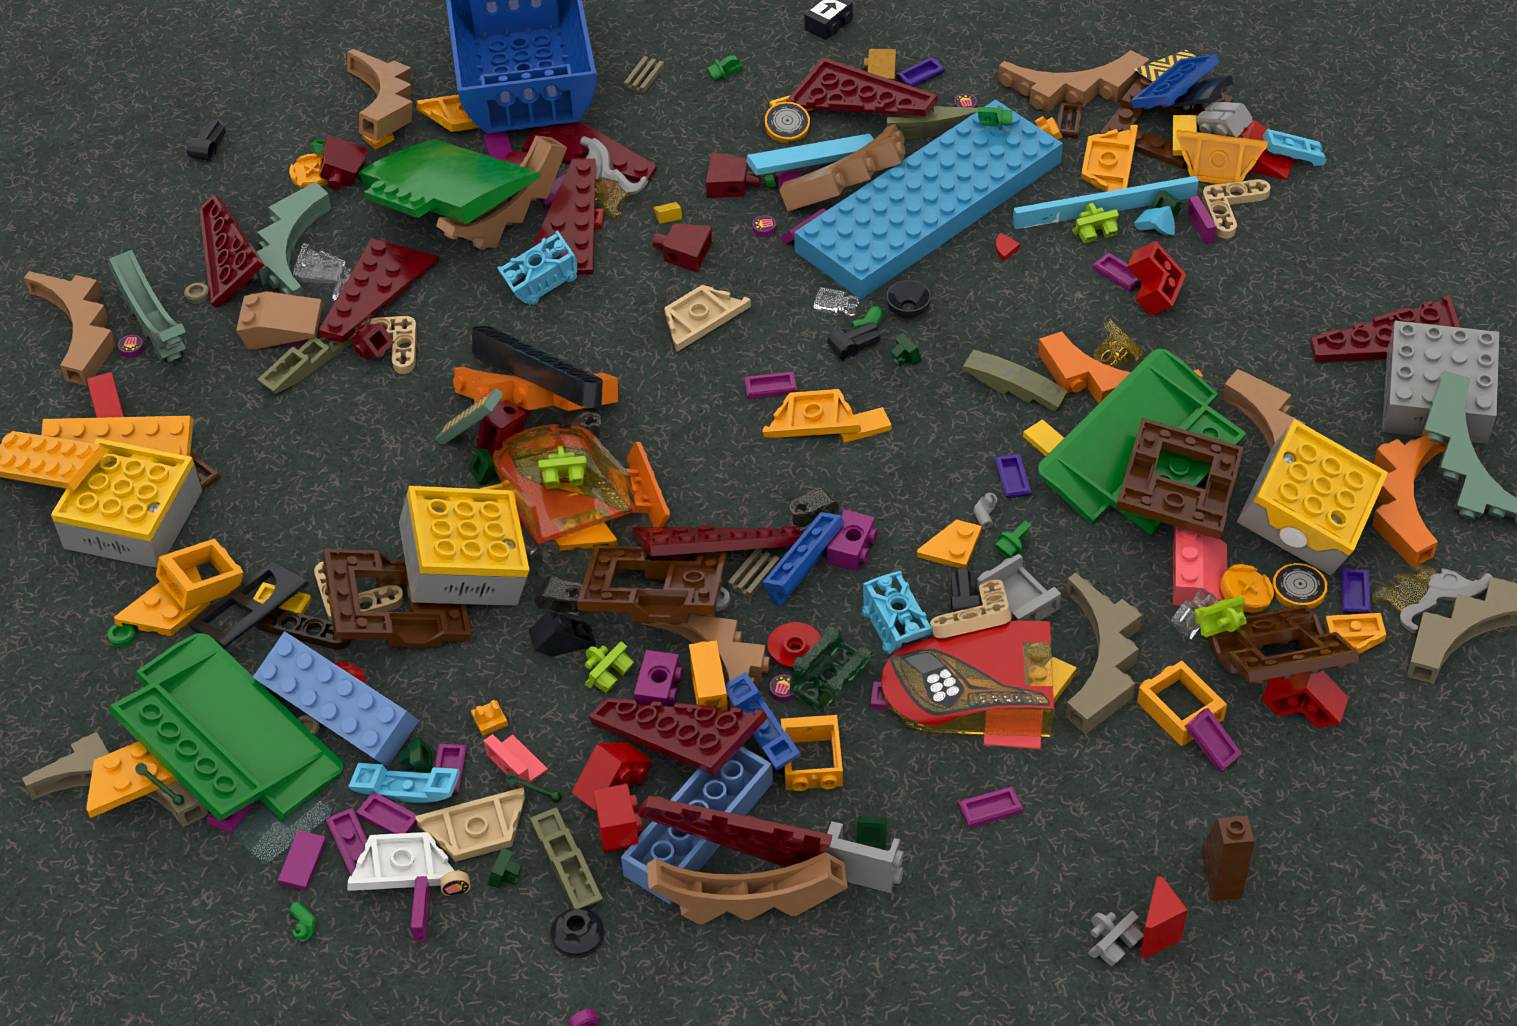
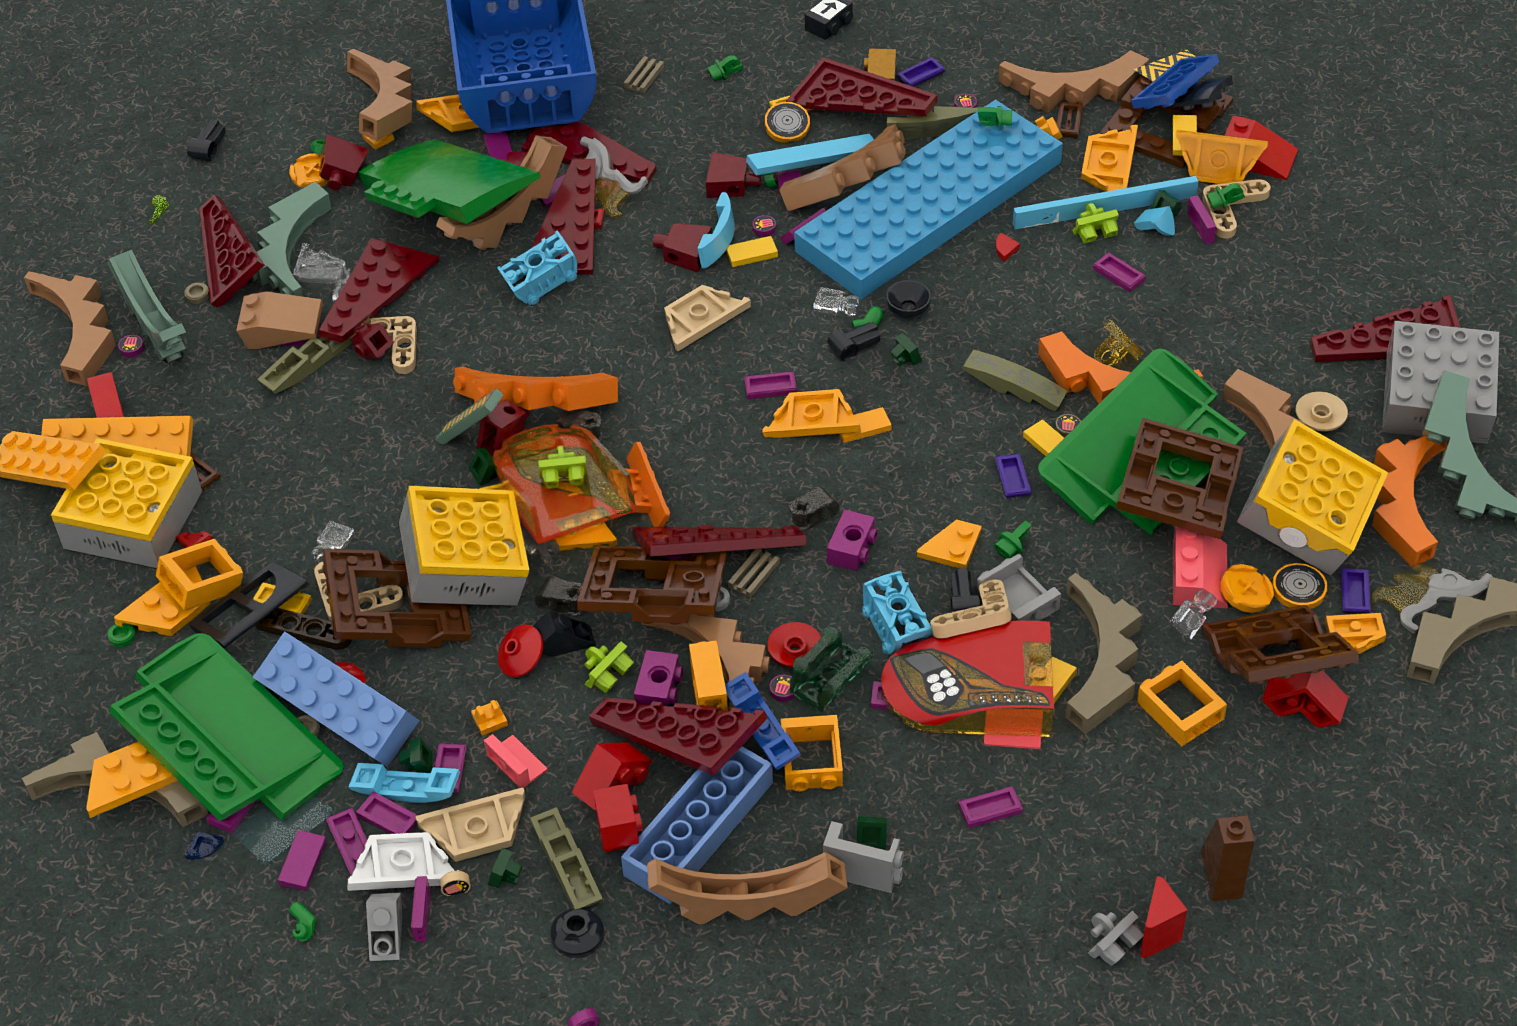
dark green hinge [135,763,184,806] -> none
black beam [472,326,603,408] -> none
dark green hinge [506,772,562,802] -> none
dark red wing [638,796,833,867] -> none
yellow slope [653,202,682,224] -> none
blue fence [763,512,845,607] -> none
light grey arm [974,493,998,529] -> none
red brick [1127,241,1186,315] -> none
magenta tile [1185,708,1242,771] -> none
lime hips [1194,596,1246,637] -> none
light grey brick [1196,102,1253,137] -> none
medium azure plate [1263,129,1326,166] -> none
none -> clear neon green hand [149,194,169,224]
none -> red tile [175,531,213,548]
none -> clear blue tile [185,831,224,860]
none -> clear plate [312,521,354,561]
none -> light grey slope [366,893,402,961]
none -> red dish [498,624,543,677]
none -> medium azure slope [697,192,735,268]
none -> yellow tile [726,236,778,267]
none -> tile [1055,414,1081,438]
none -> green piece [1206,183,1245,209]
none -> tan dish [1295,392,1348,431]

